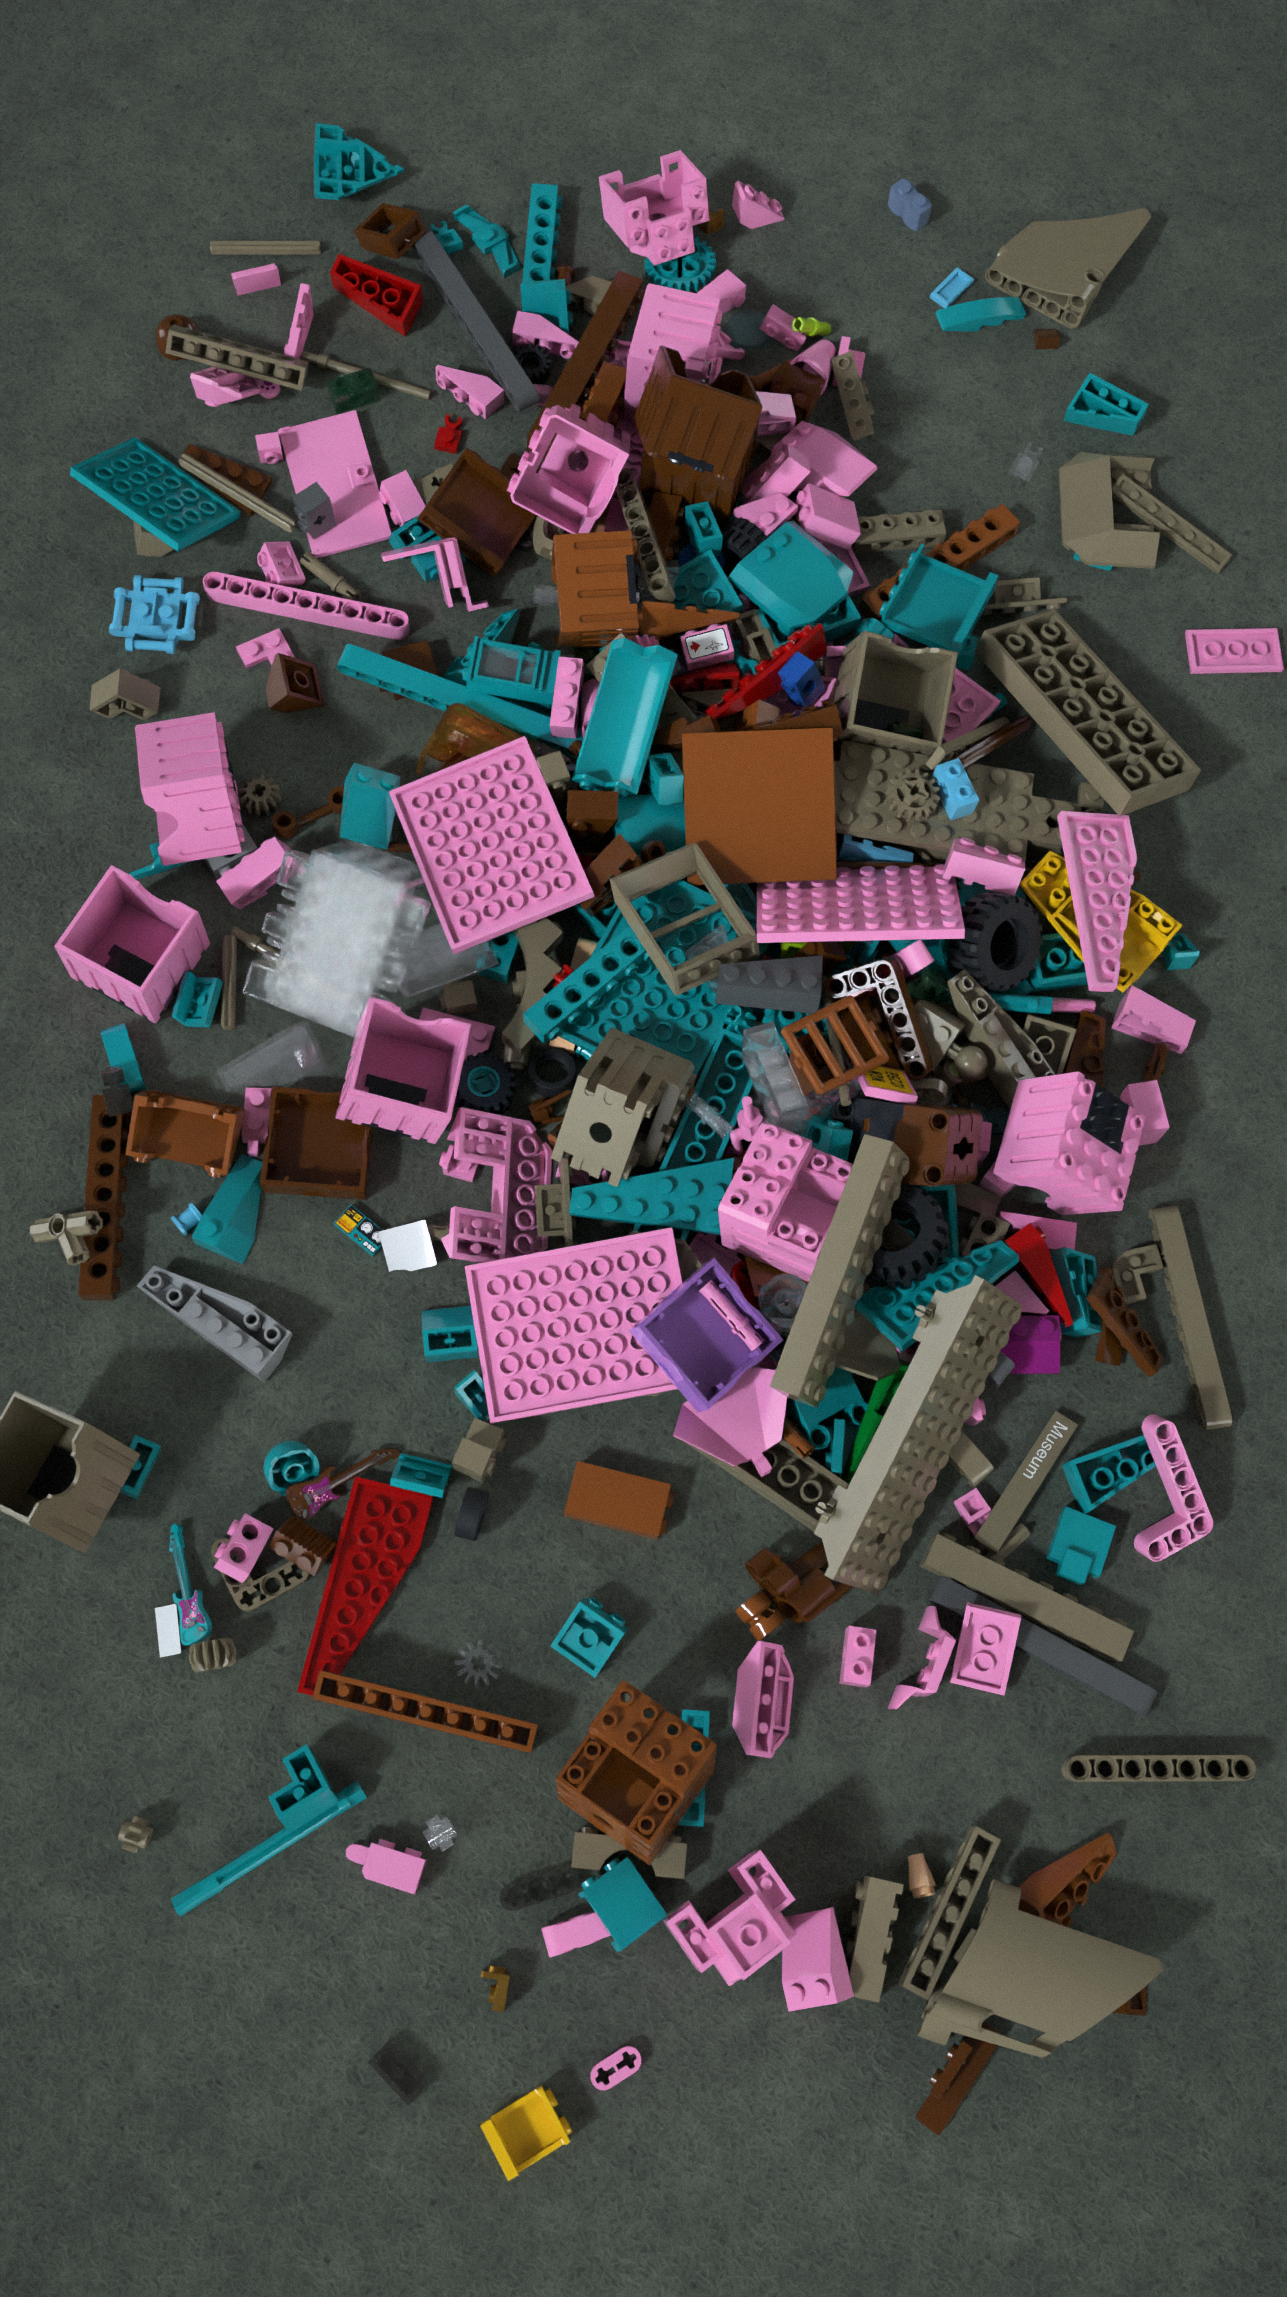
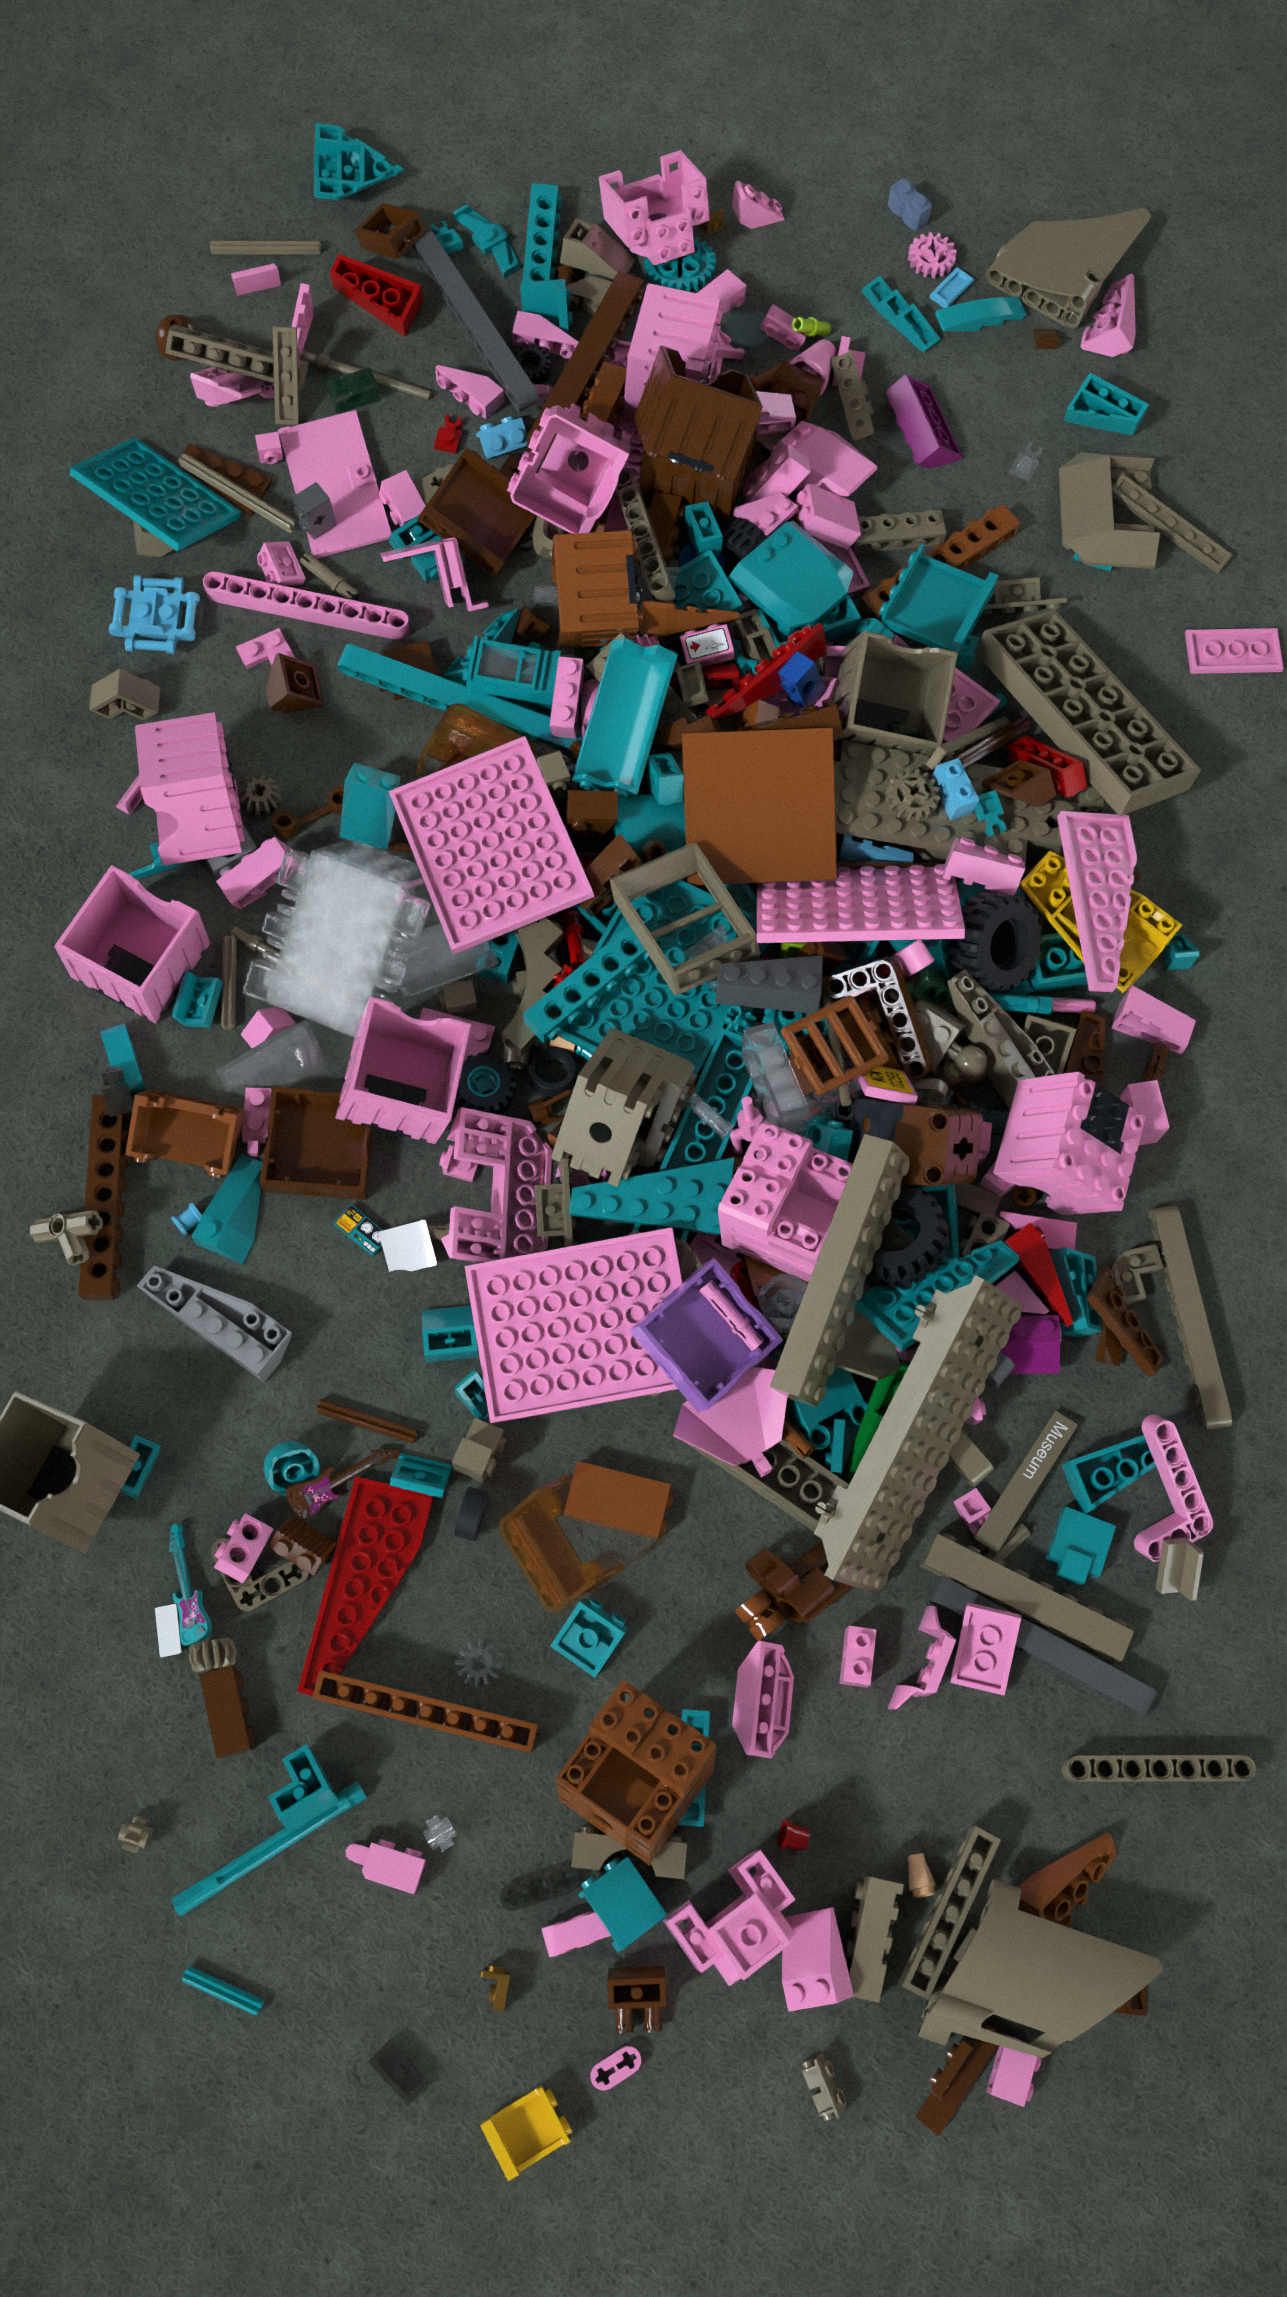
none -> bright pink slope [116,775,143,814]
none -> teal axle [182,1966,264,2015]
none -> reddish brown brick [199,1665,256,1759]
none -> bright pink slope [241,1005,297,1053]
none -> dark tan plate [273,326,299,425]
none -> reddish brown axle [316,1399,418,1443]
none -> medium azure bracket [476,415,527,459]
none -> clear orange windscreen [499,1475,624,1613]
none -> reddish brown panel [515,605,550,644]
none -> dark tan slope [560,219,635,280]
none -> red pin [560,910,586,971]
none -> reddish brown brick [607,1966,667,2034]
none -> dark tan tile [676,661,709,708]
none -> red piece [777,1819,810,1851]
none -> dark tan hinge [802,2053,846,2121]
none -> teal slope [861,275,940,353]
none -> magenta slope [886,374,963,469]
none -> bright pink gear [908,232,956,278]
none -> teal plate [974,790,1006,837]
none -> reddish brown slope [982,760,1057,807]
none -> bright pink brick [986,2034,1042,2107]
none -> red brick [1006,735,1087,798]
none -> reddish brown bush [1011,1186,1036,1209]
none -> bright pink wedge [1080,273,1136,357]
none -> dark tan panel [1155,1538,1204,1601]

